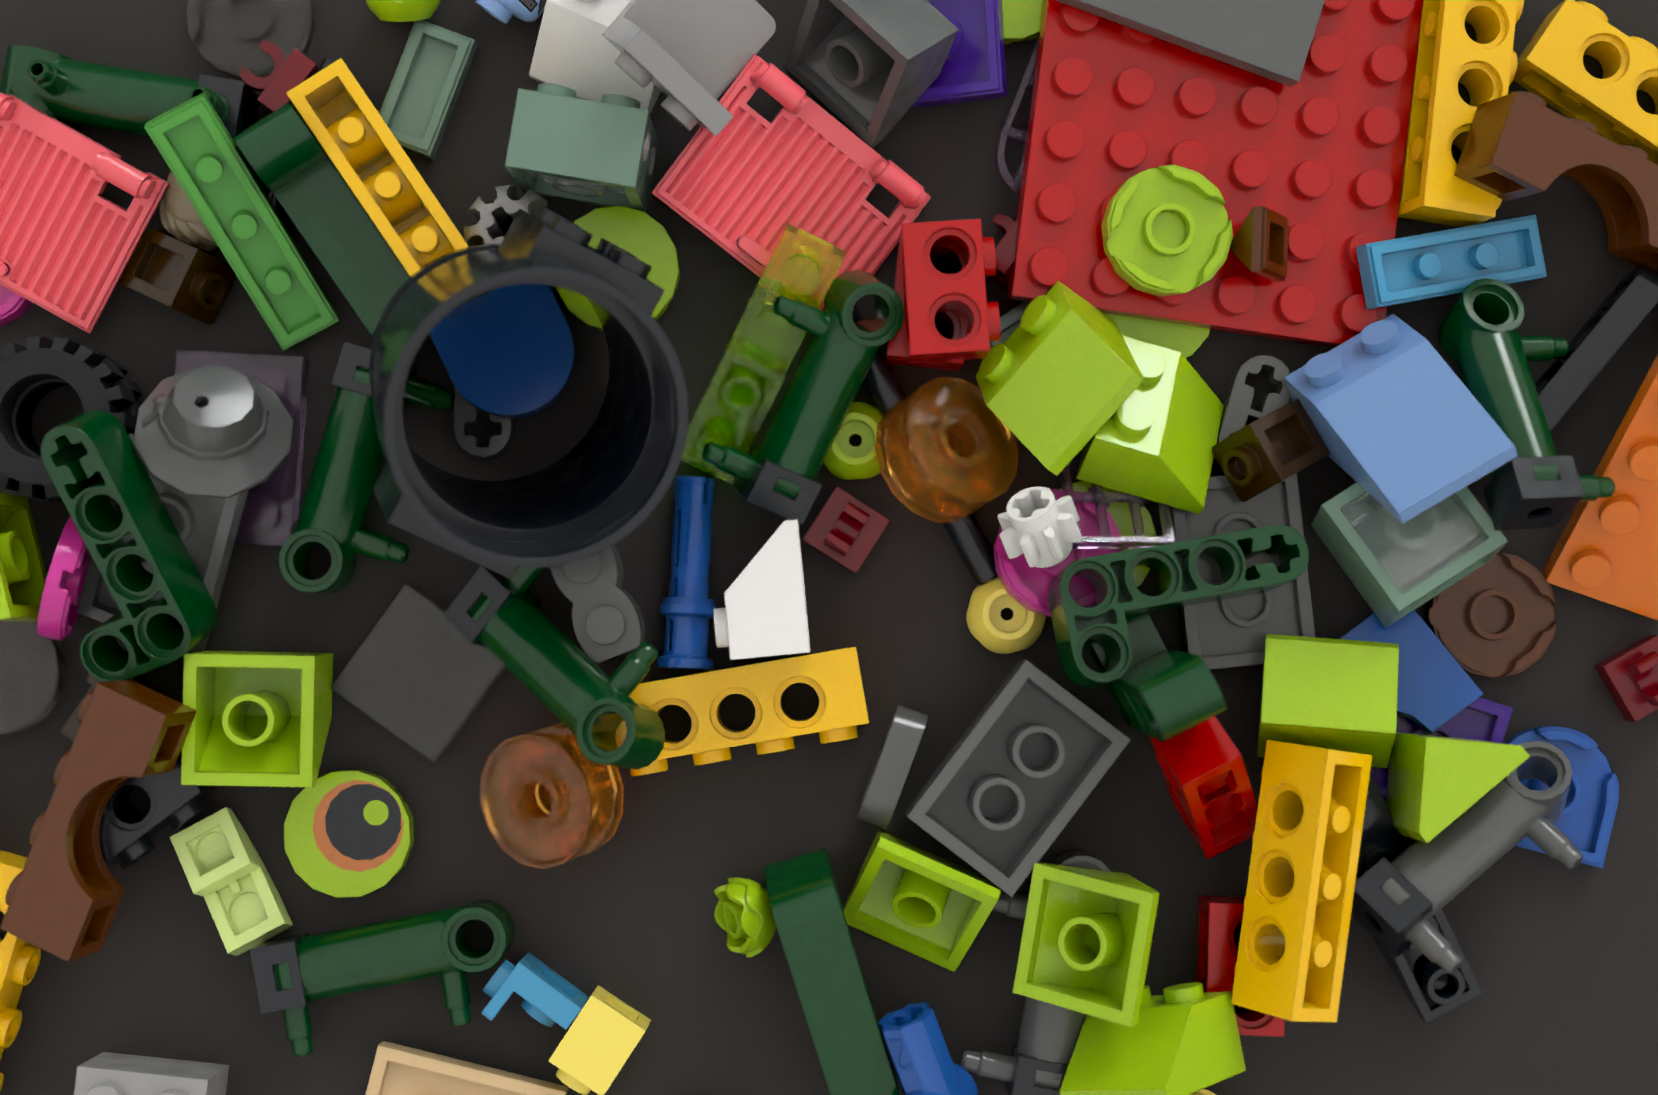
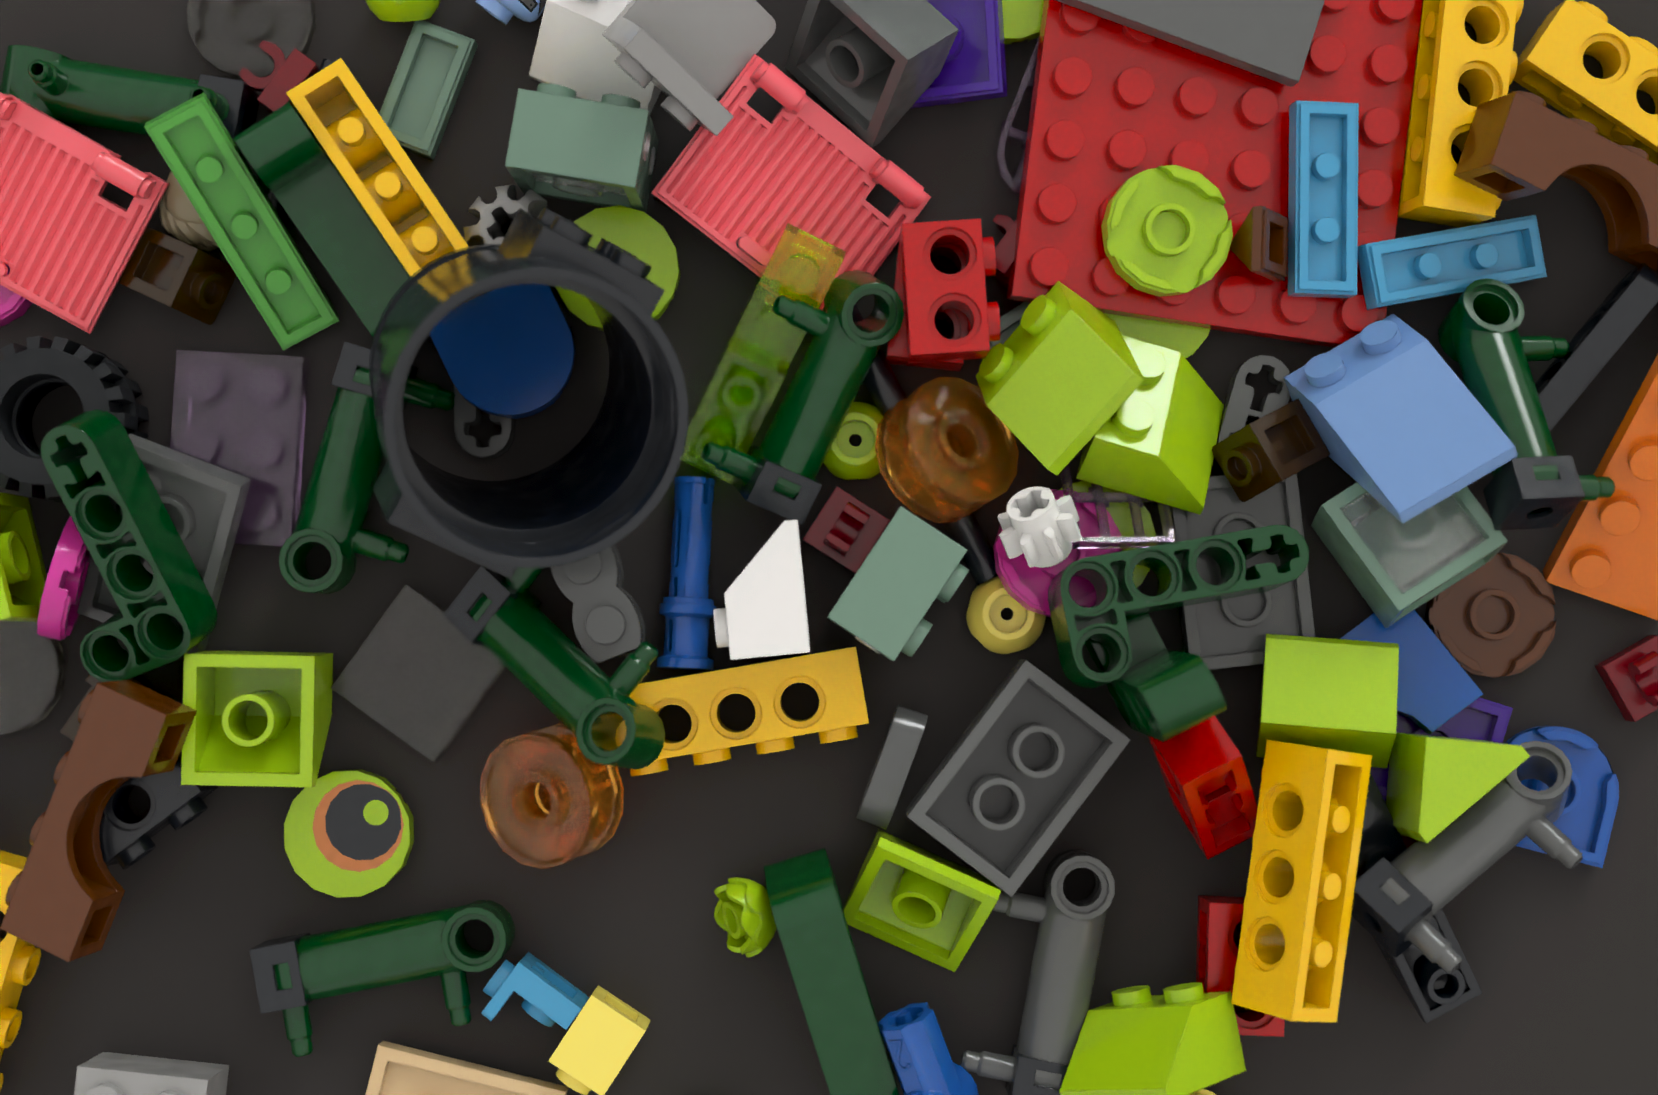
dark grey hat [133,365,293,498] -> none
yellowish green slope [170,807,294,956] -> none
lime slope [1013,862,1160,1028] -> none
none -> sand green piece [827,506,969,661]
none -> dark azure tile [1288,100,1359,298]

